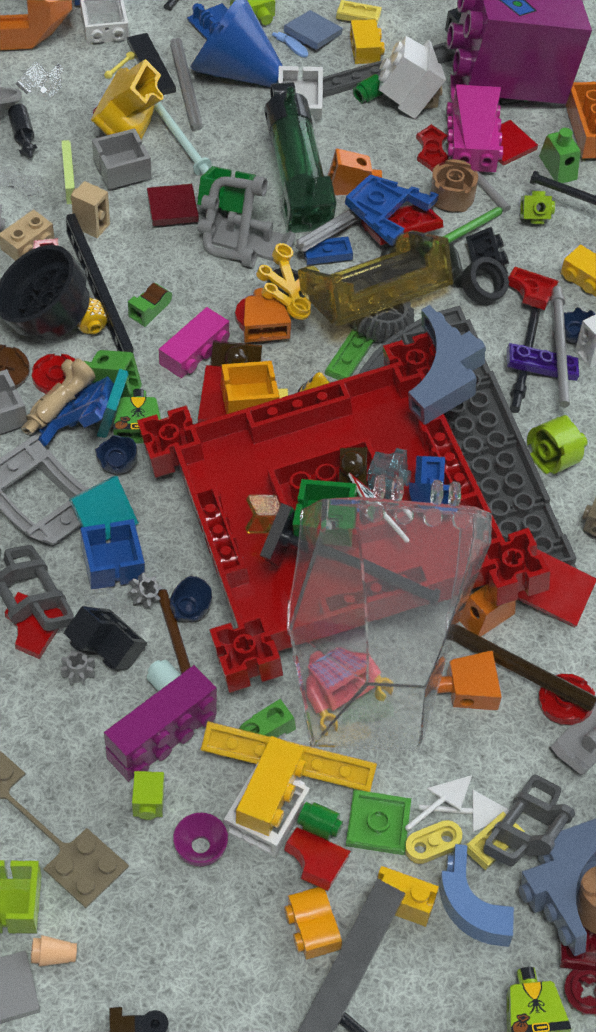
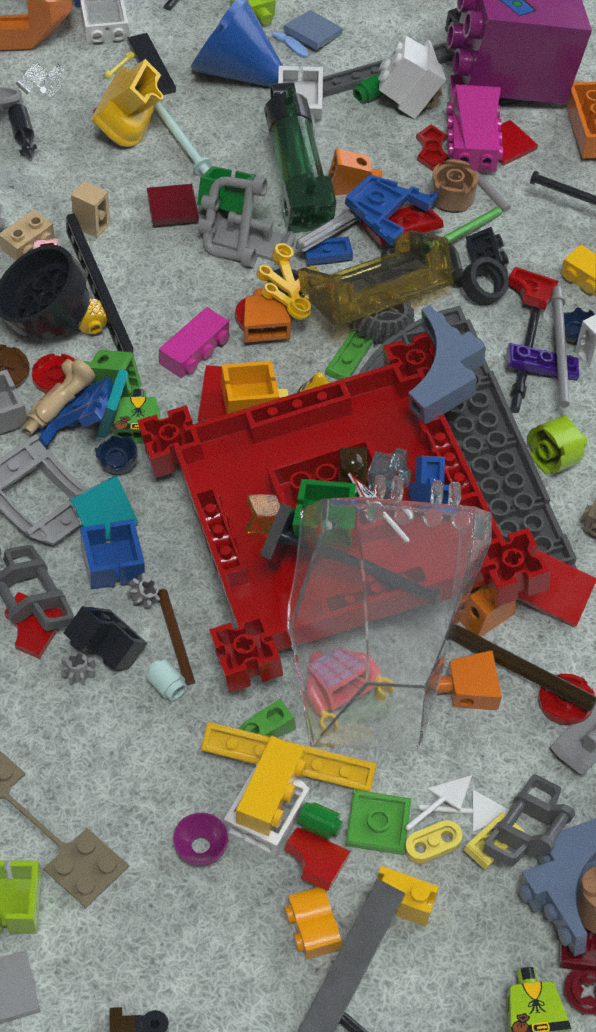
light nougat cone [31,935,77,967] -> none
yellowish green tile [61,140,75,204] -> none
light grey piece [92,128,152,189] -> none
magenta piece [104,665,217,782] -> none
bright green leg [128,283,172,327] -> none
lime brick [132,771,165,820] -> none
light grey axle [170,38,202,131] -> none
dark blue hair [170,576,212,621] -> none
blue hinge [187,3,228,39] -> none
dark brown tile [211,340,262,366] -> none
light yellow plate [336,0,382,24] -> none
yellow brick [350,19,385,64] -> none
medium blue arch [439,844,514,947] -> none
lime brick [520,191,555,224] -> none
bright green torso [539,128,581,183] -> none

